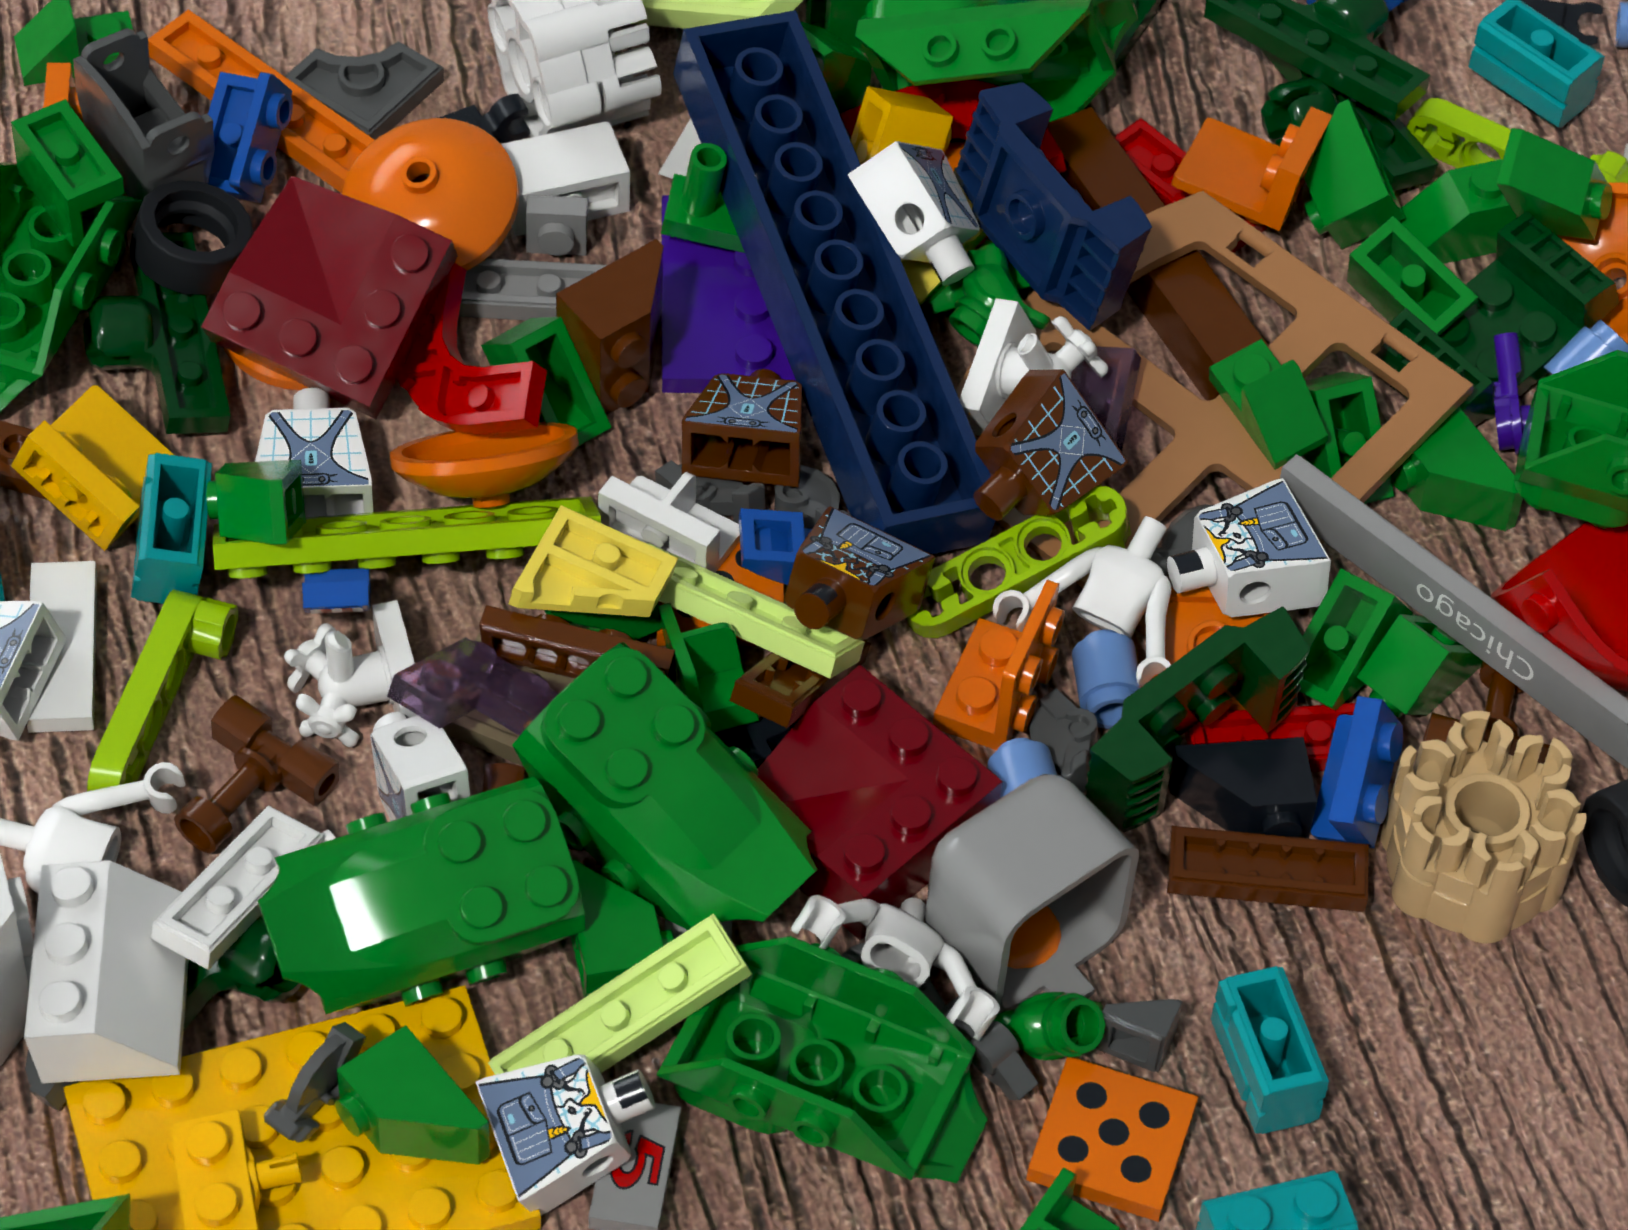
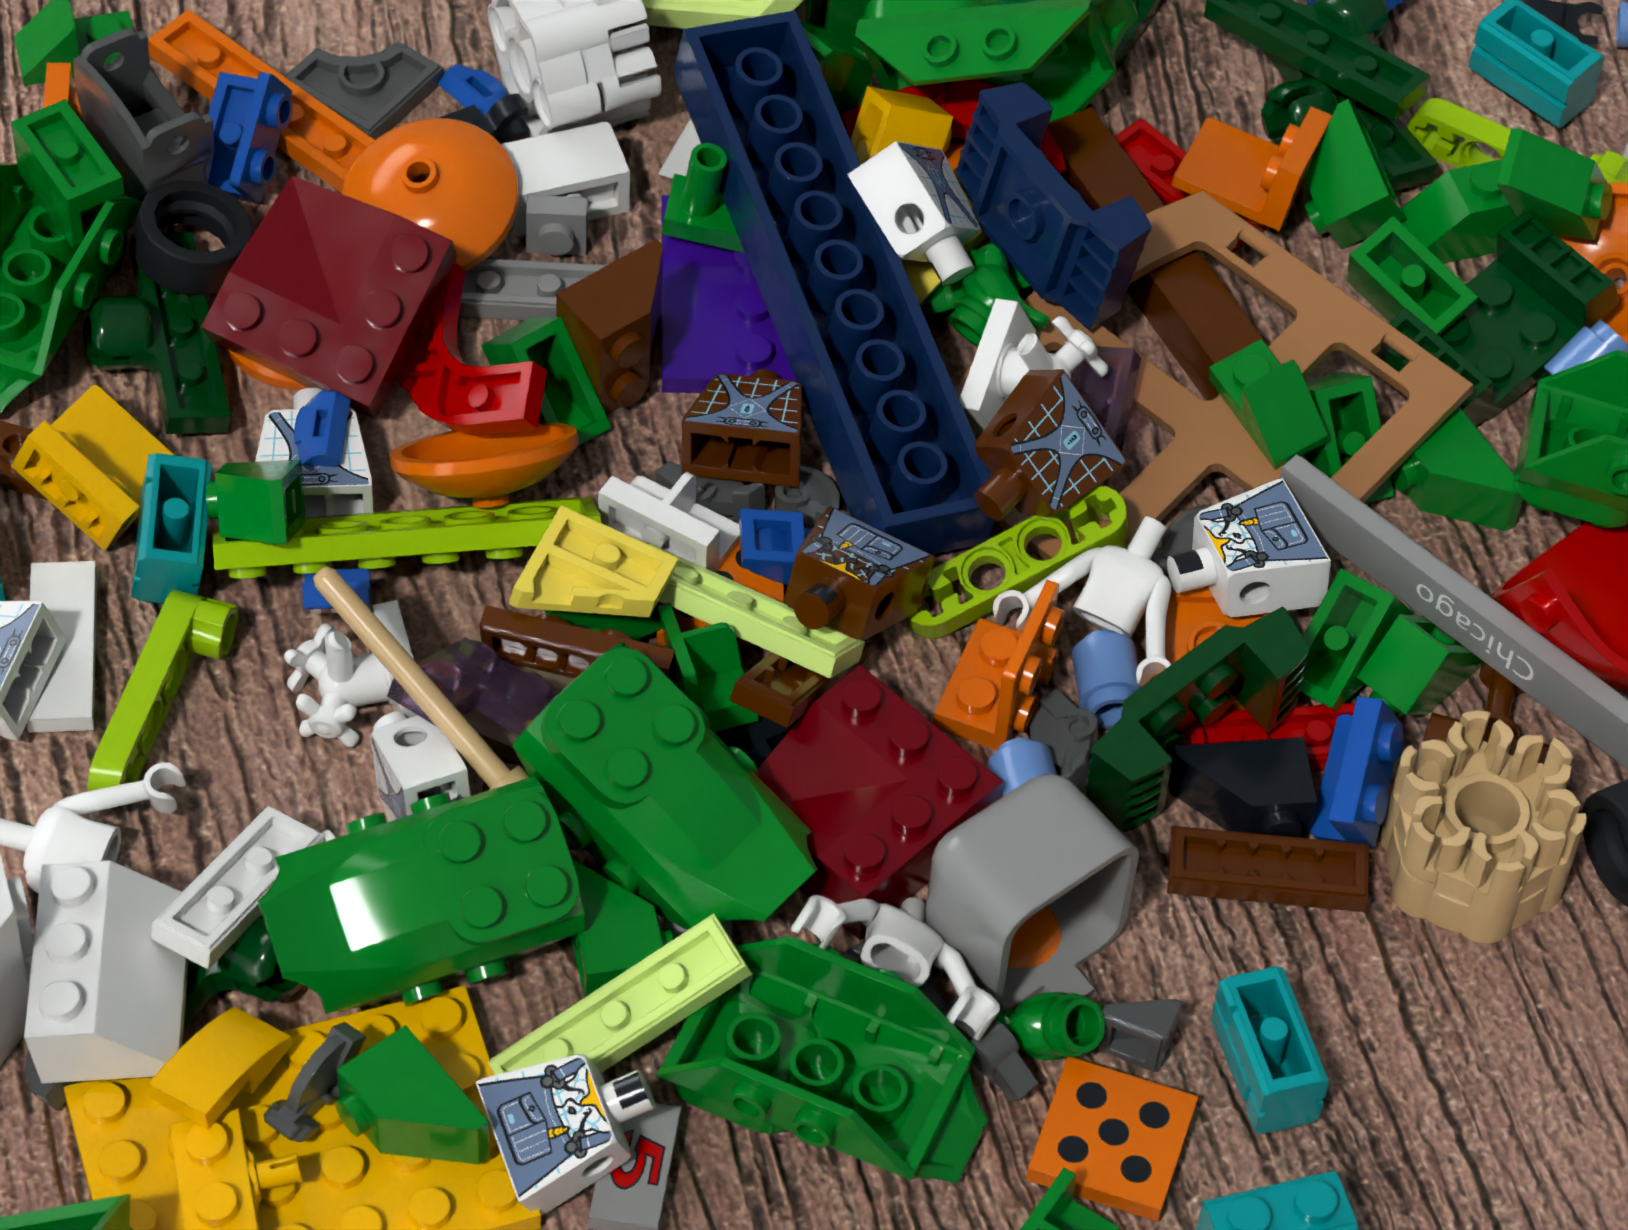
reddish brown bar [174,695,339,854] -> none
dark purple plate [1494,332,1531,455] -> none
none -> yellow slope [148,1007,293,1130]
none -> blue piece [294,390,351,467]
none -> tan bar [313,566,530,790]
none -> blue piece [437,64,509,116]

